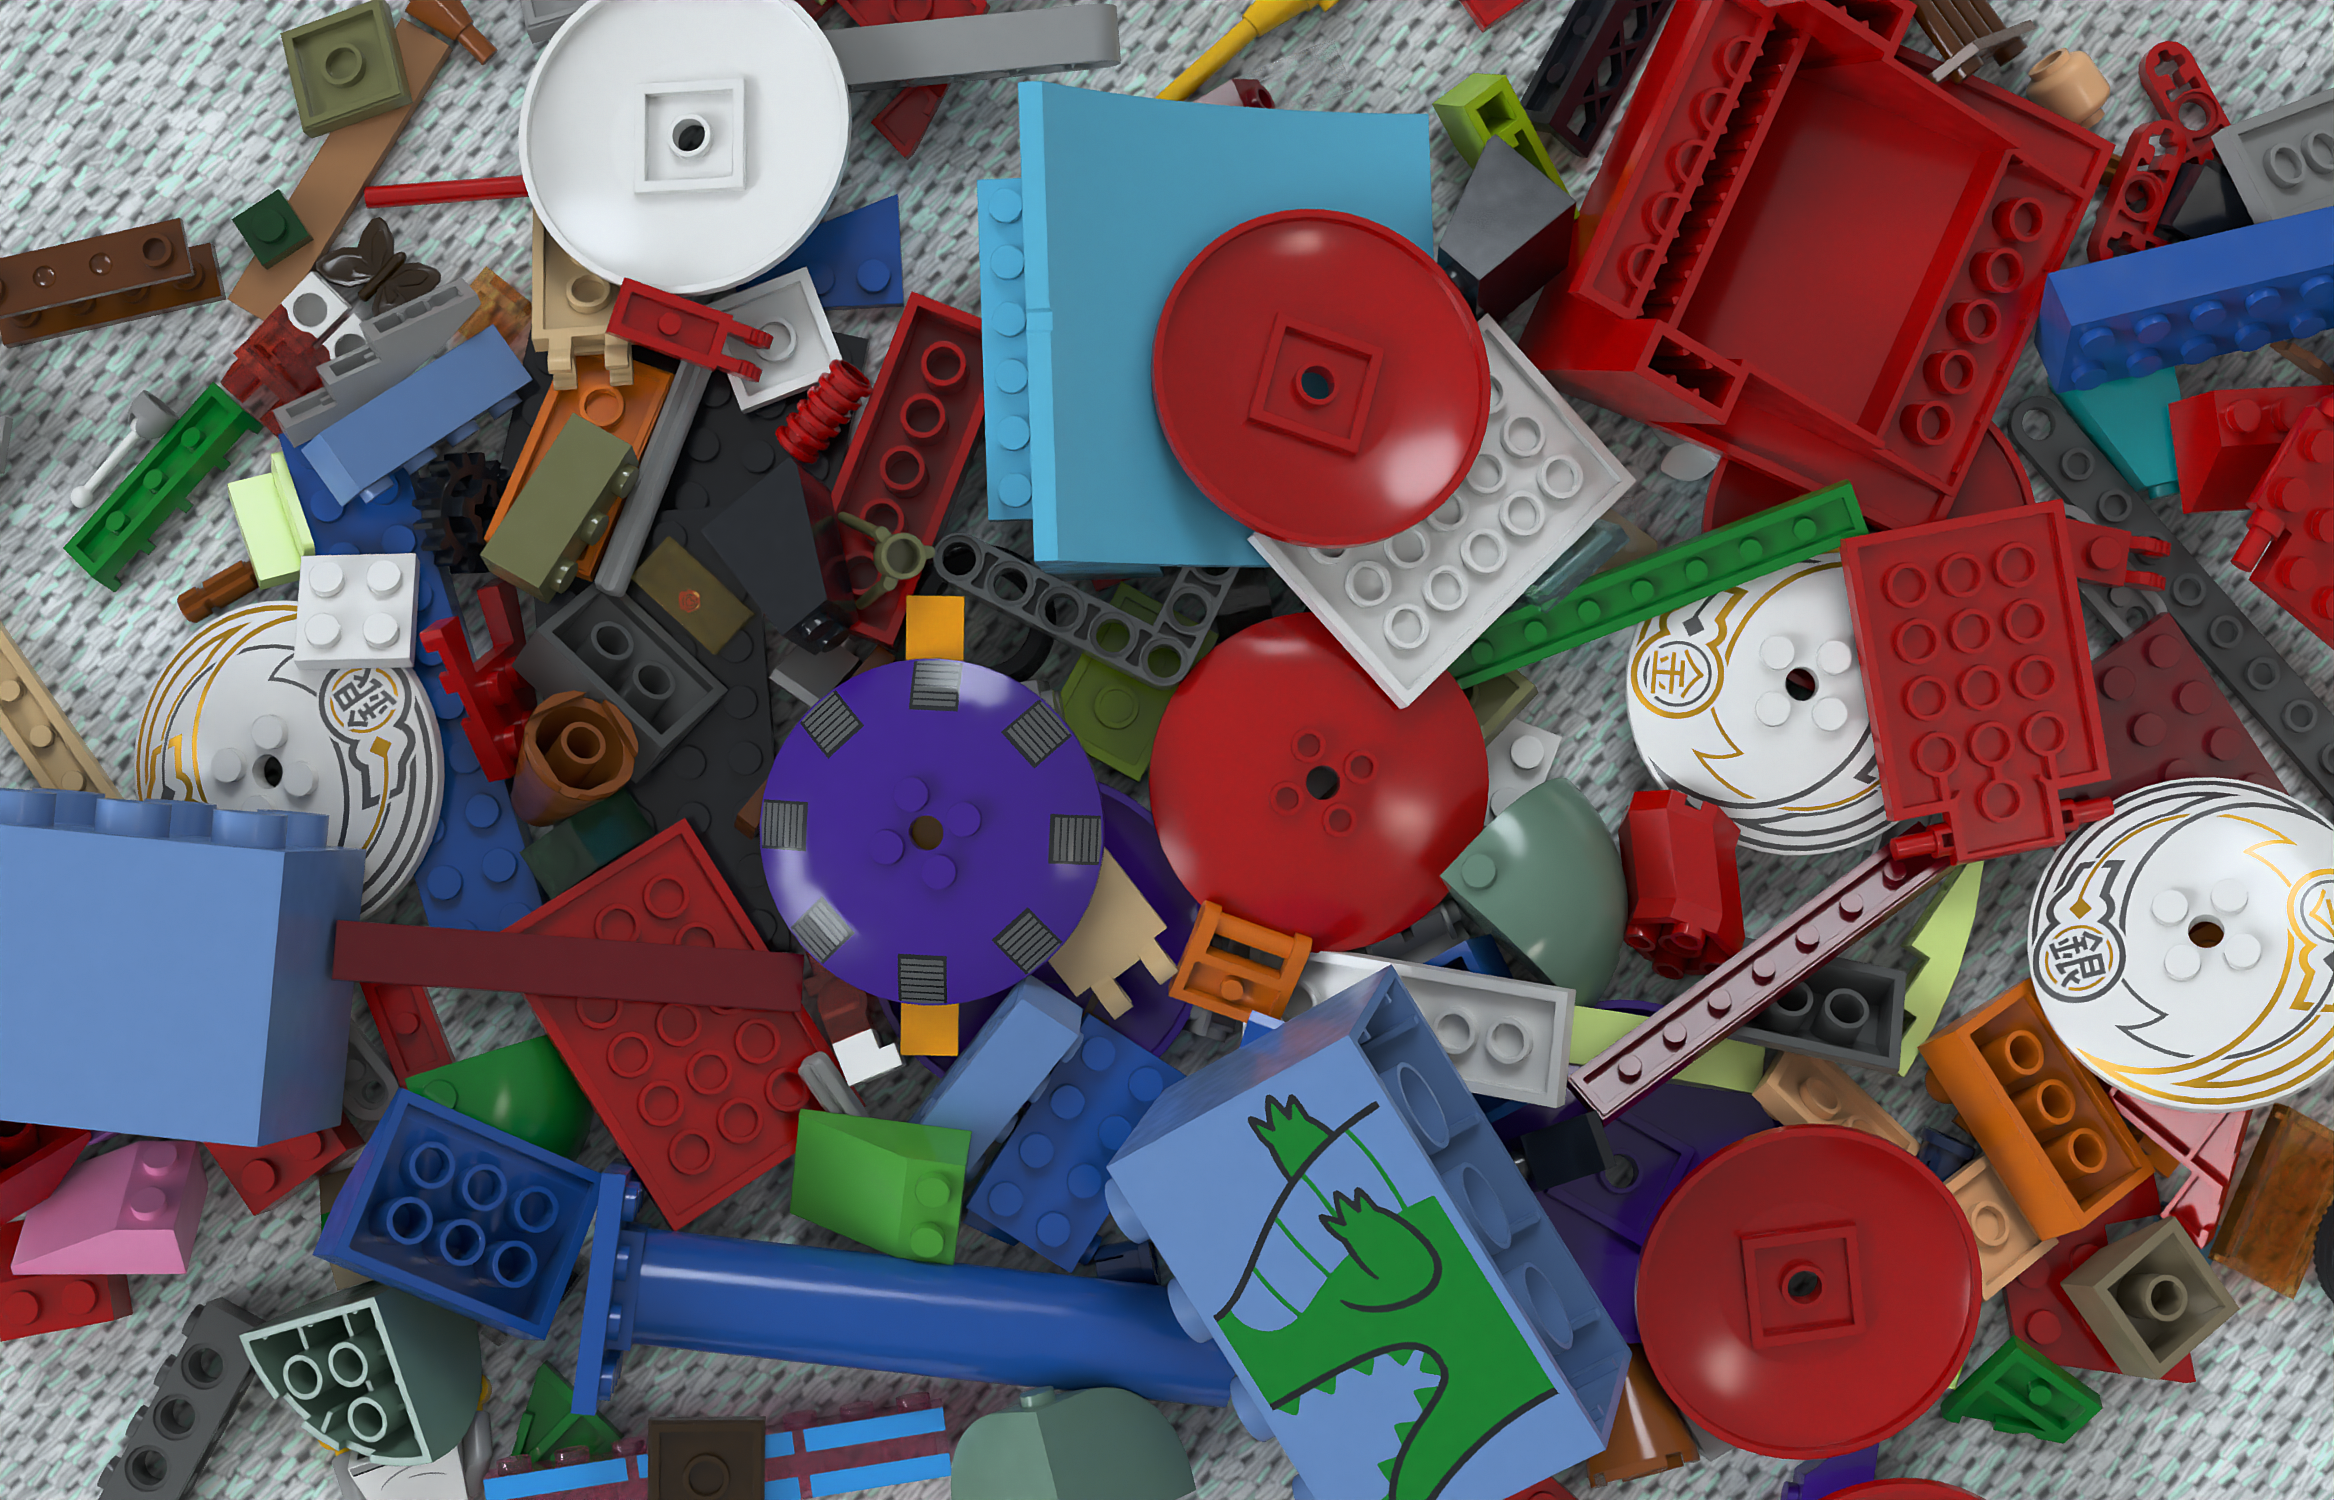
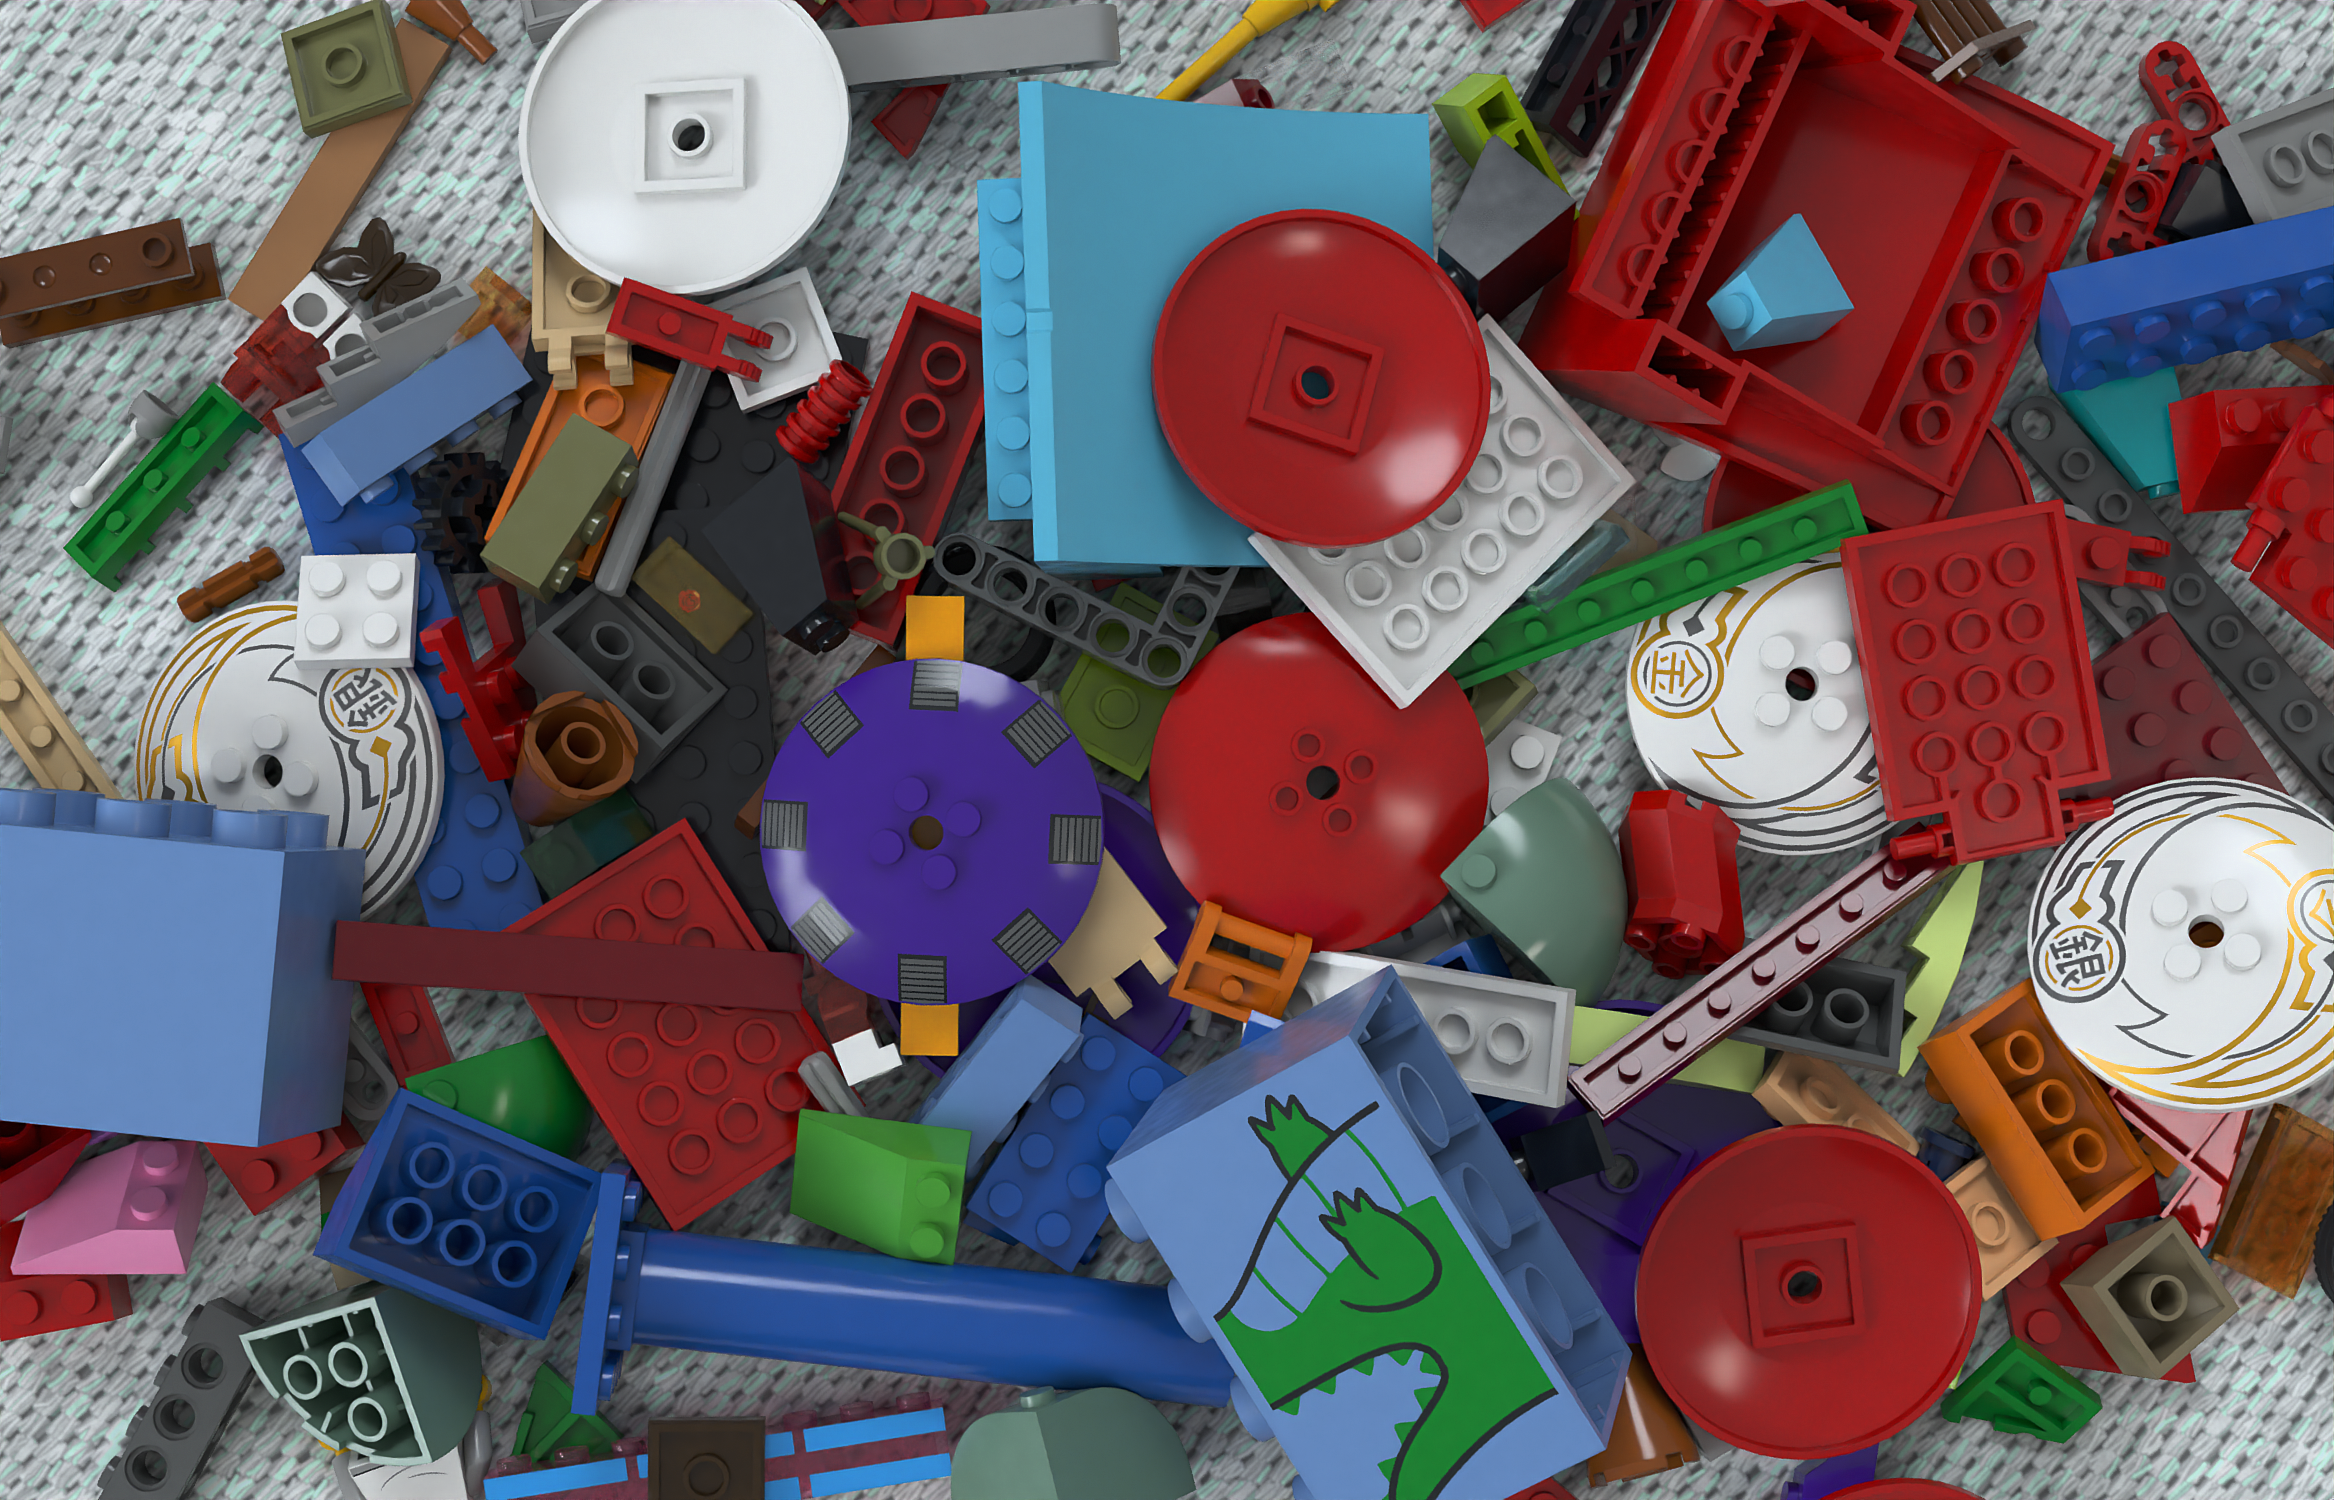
yellowish green panel [227,451,315,590] -> none
dark green plate [232,189,314,270] -> none
red bar [364,175,529,209] -> none
blue wing [736,194,904,311] -> none
light grey slope [769,638,862,708] -> none
dark blue bush [1094,1238,1161,1285] -> none
light nougat head [2026,48,2110,130] -> none
none -> medium azure slope [1707,214,1854,351]

